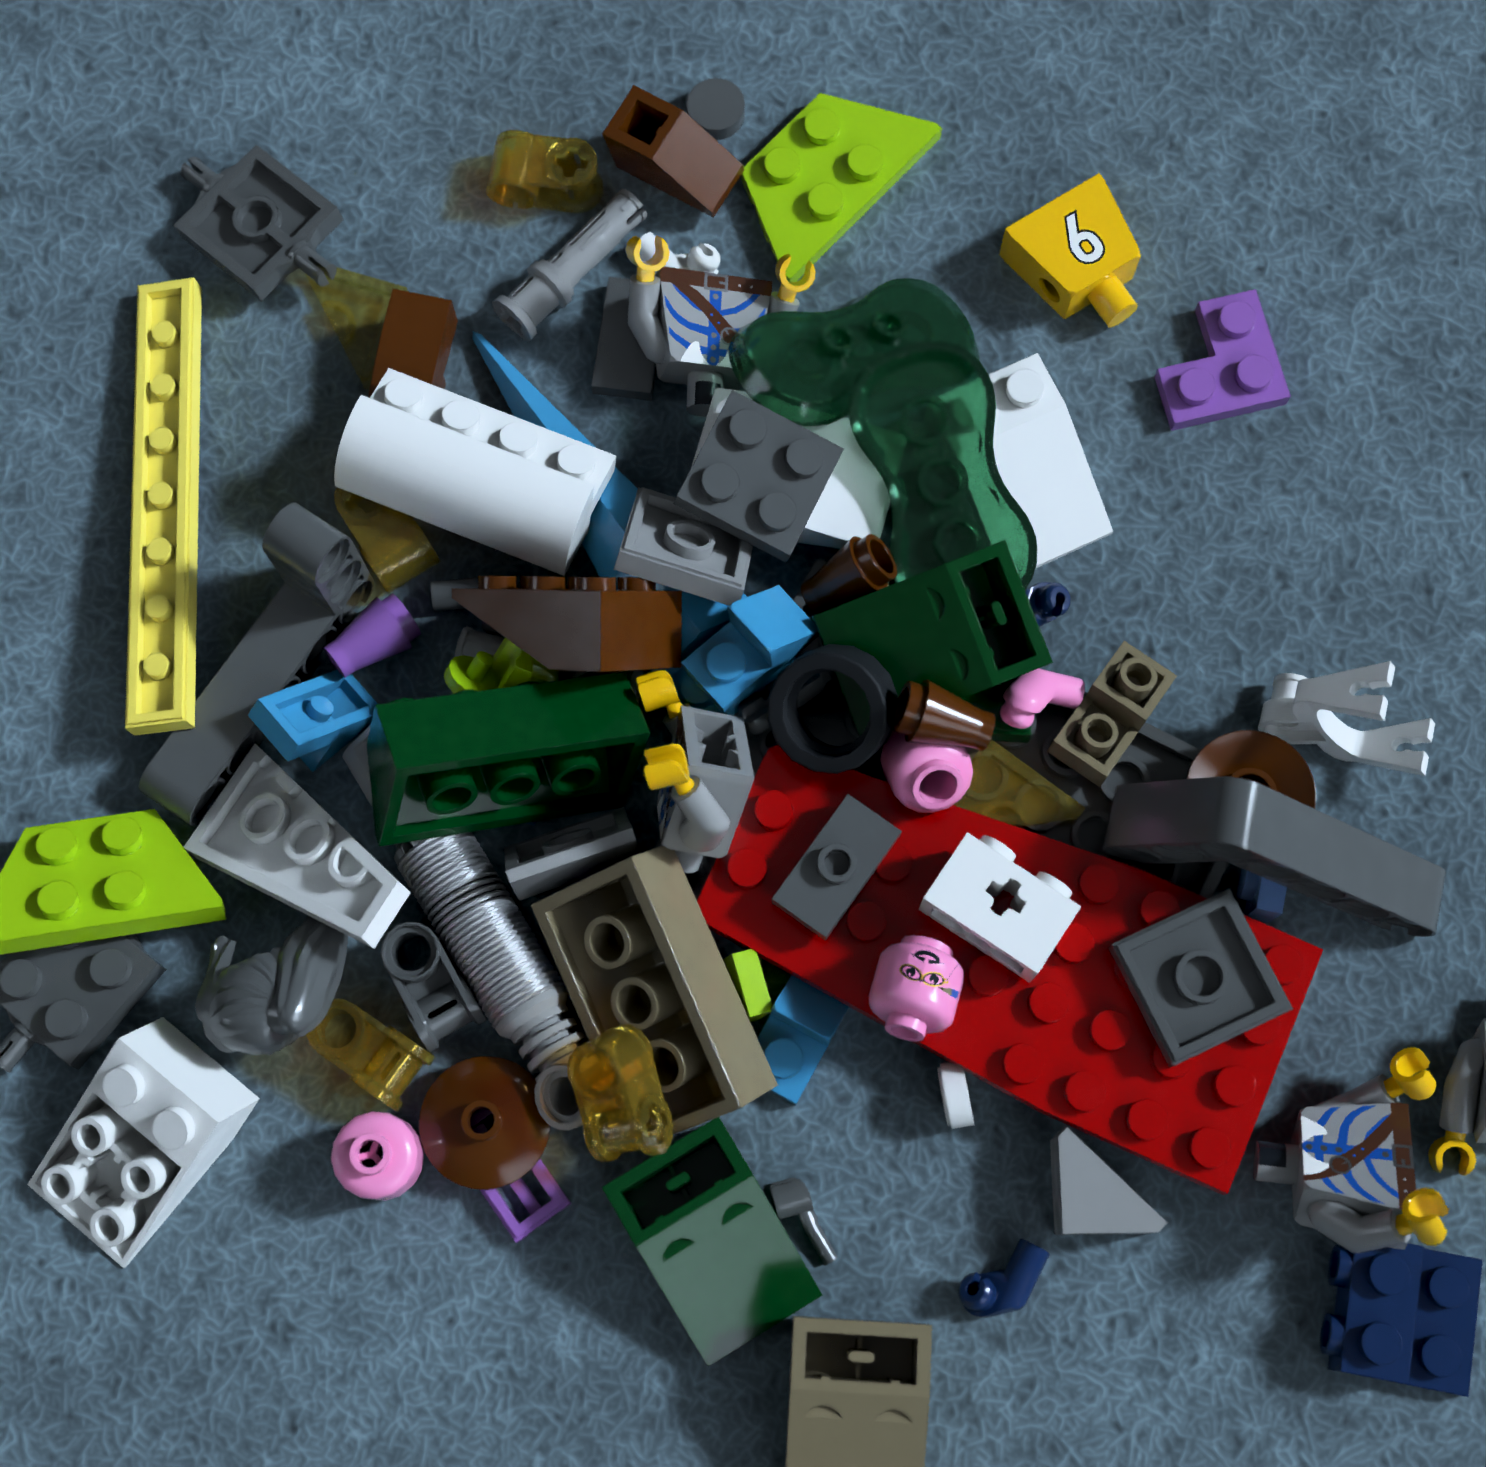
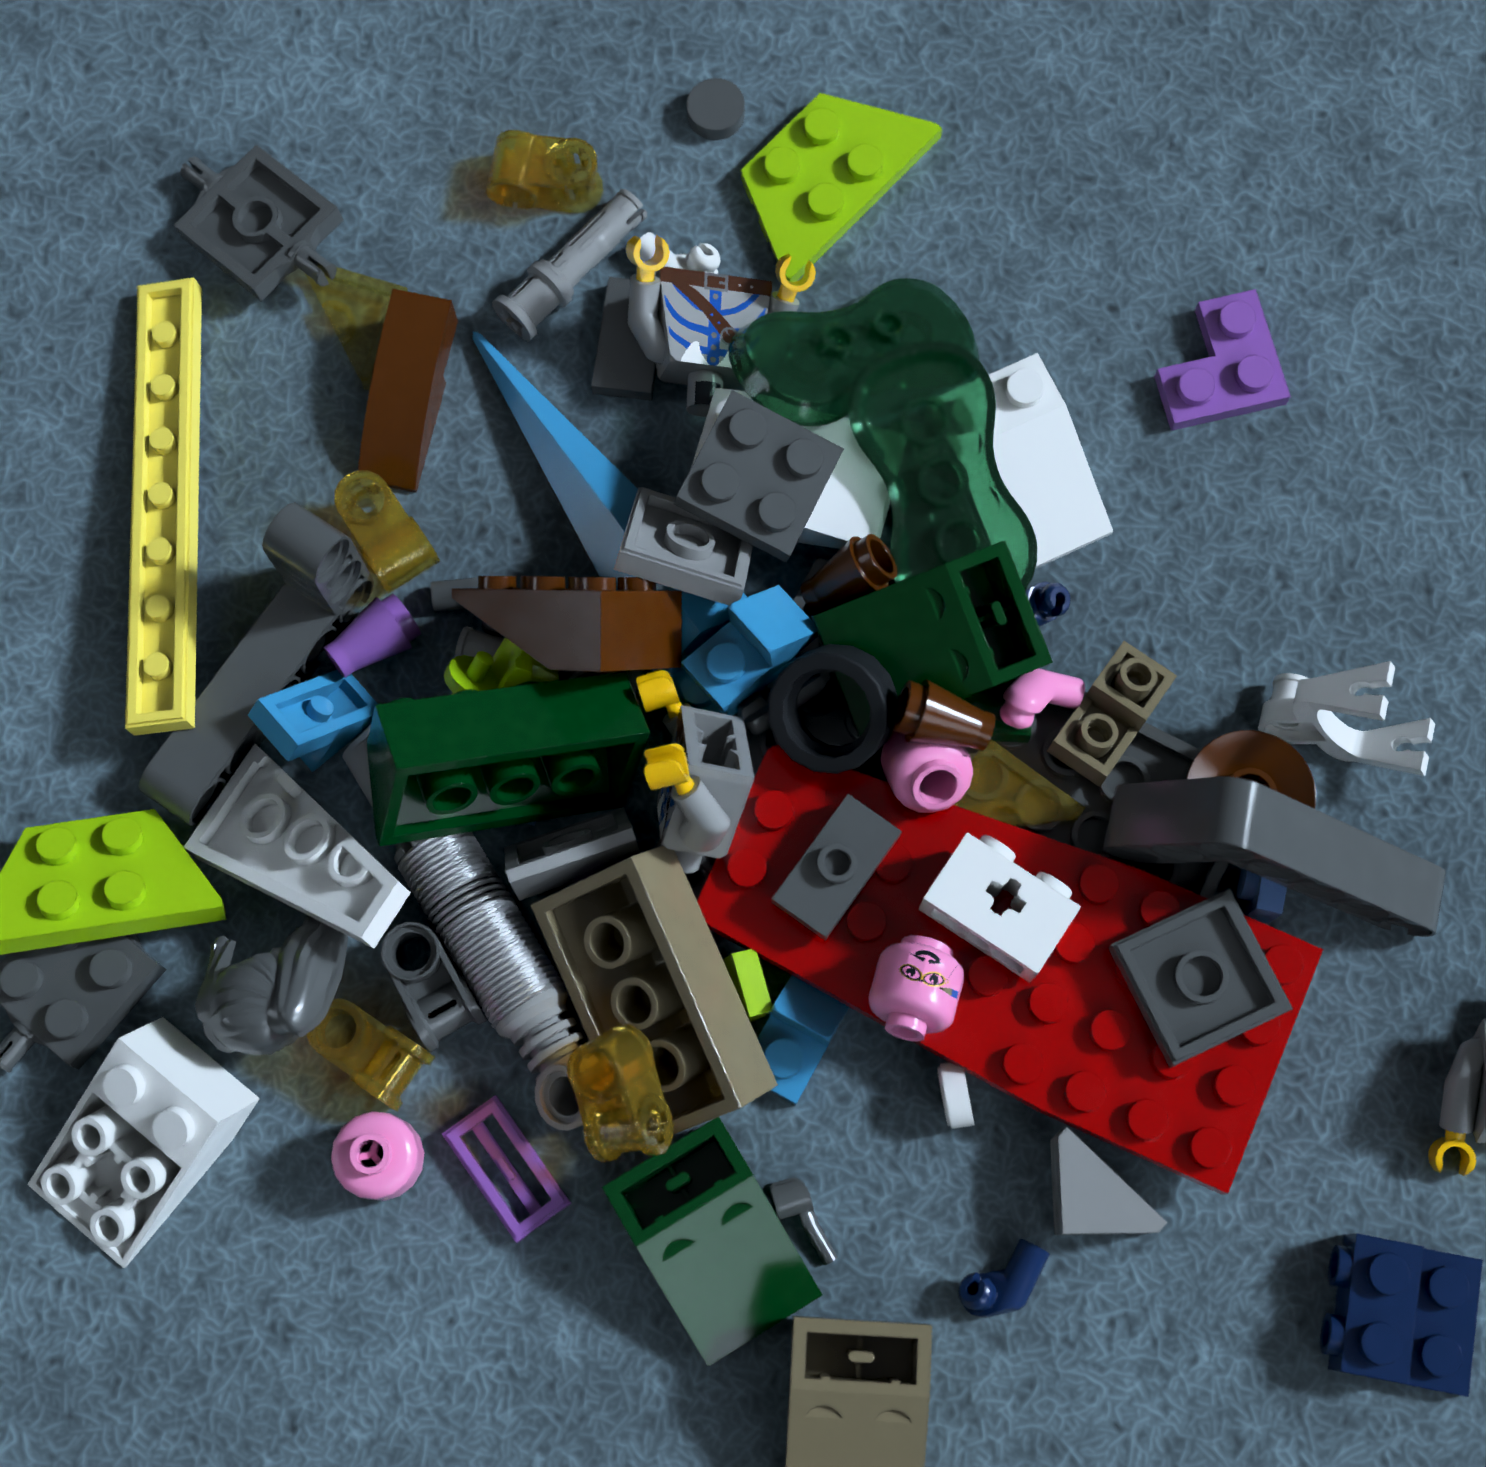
white brick [334,368,616,576] -> none
reddish brown dish [419,1056,551,1190] -> none
reddish brown slope [602,85,744,218] -> none
yellow torso [999,173,1141,328] -> none
torso [1253,1047,1449,1253] -> none

